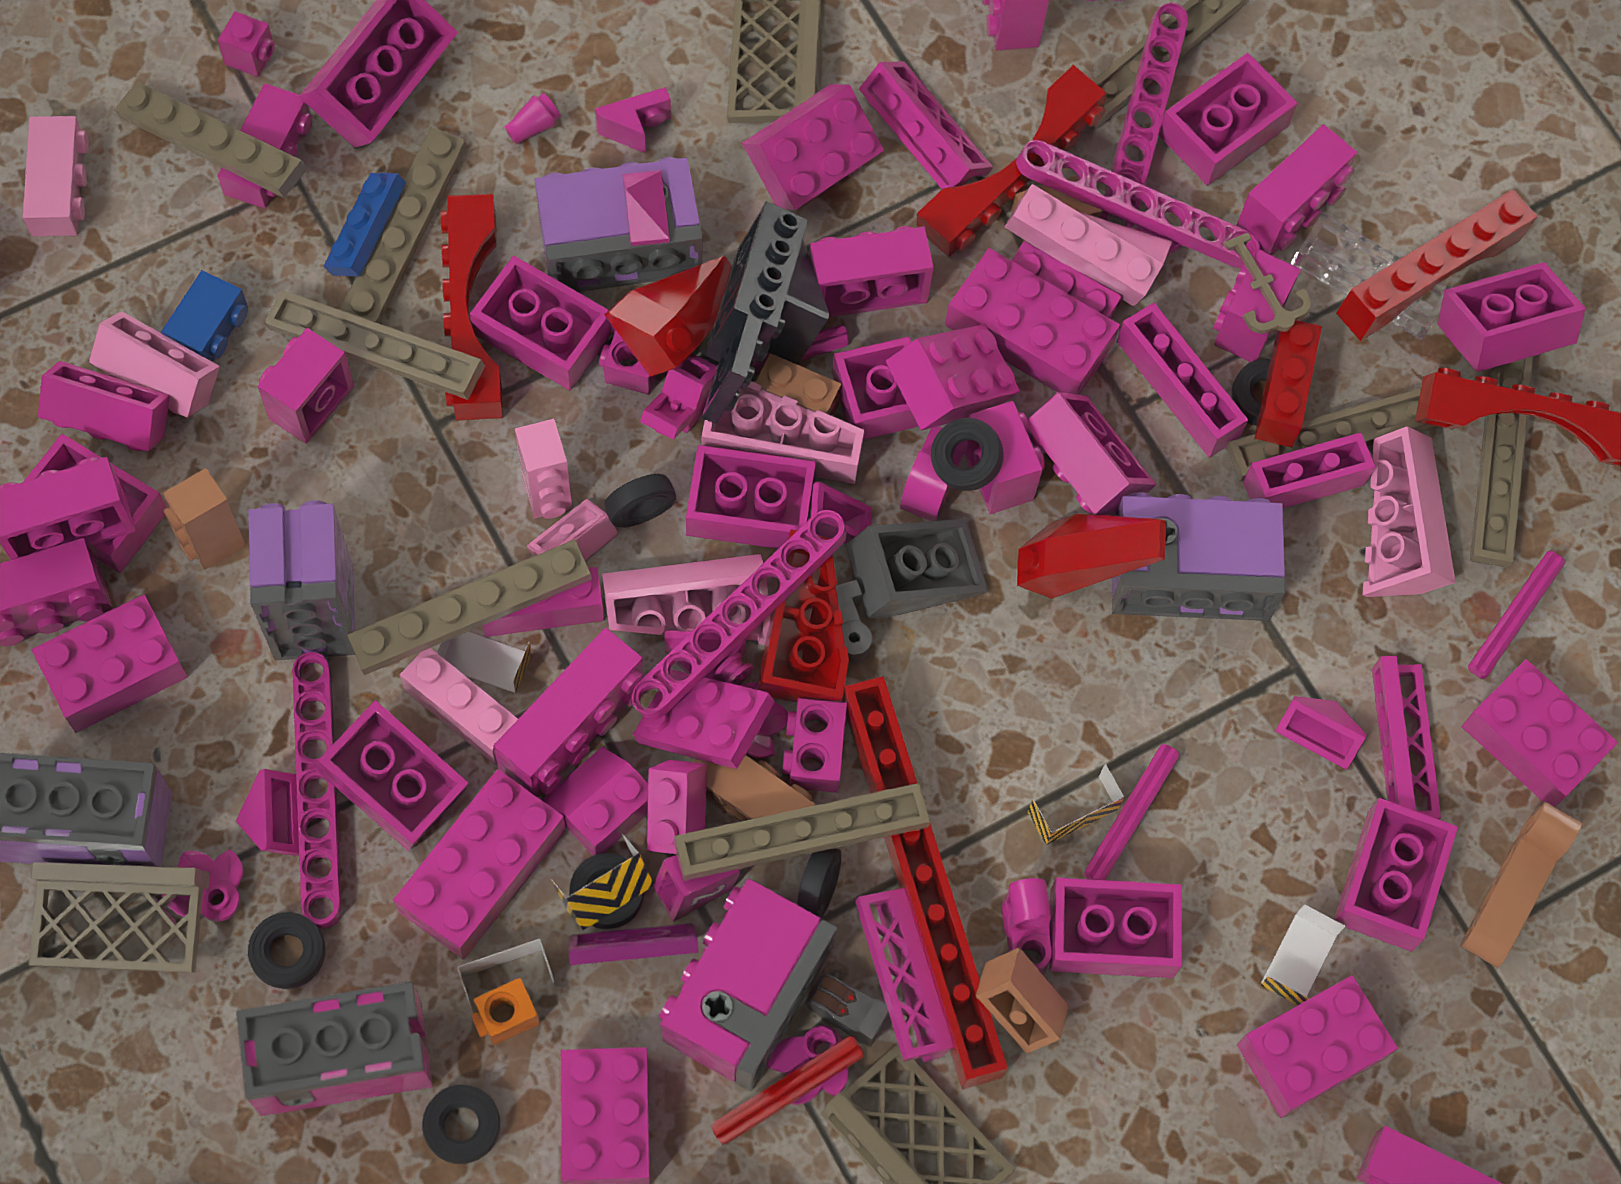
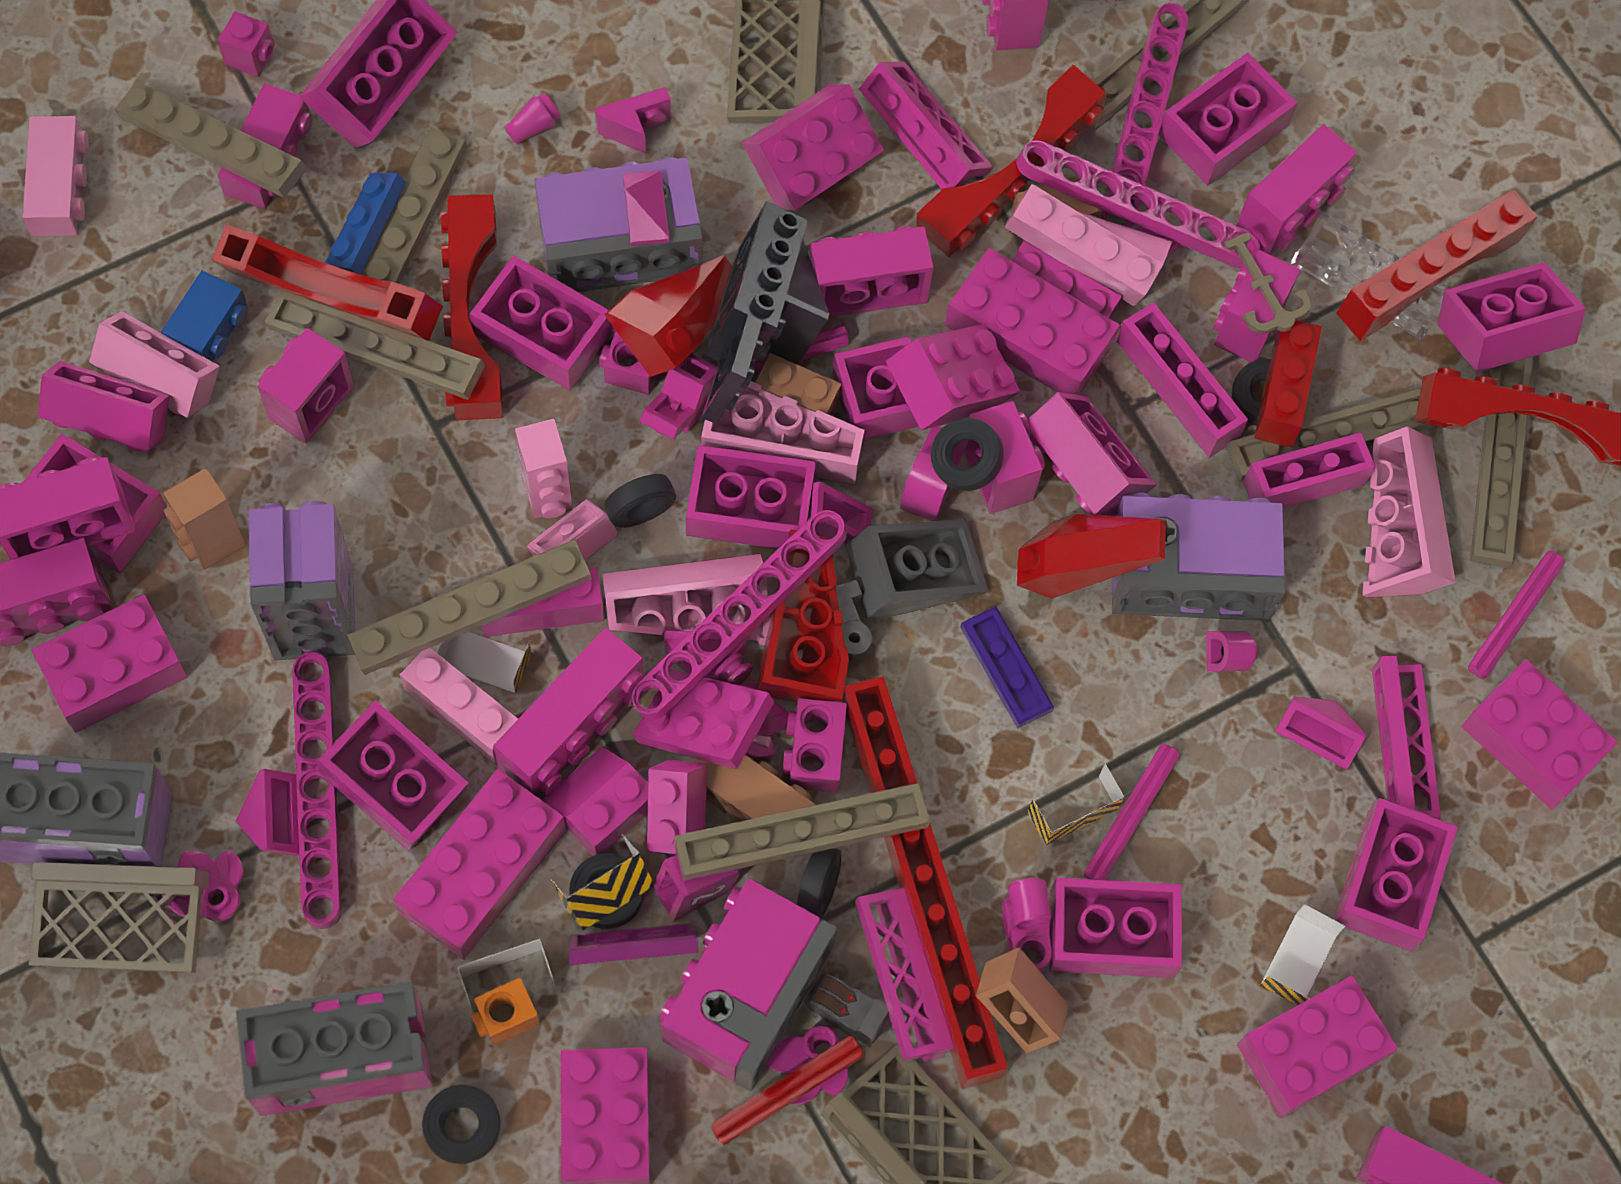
black tyre [248,912,326,989] -> none
nougat beam [1460,802,1582,968] -> none
none -> red arch [211,224,443,341]
none -> dark purple tile [960,606,1054,729]
none -> dark pink plate [1206,631,1258,672]

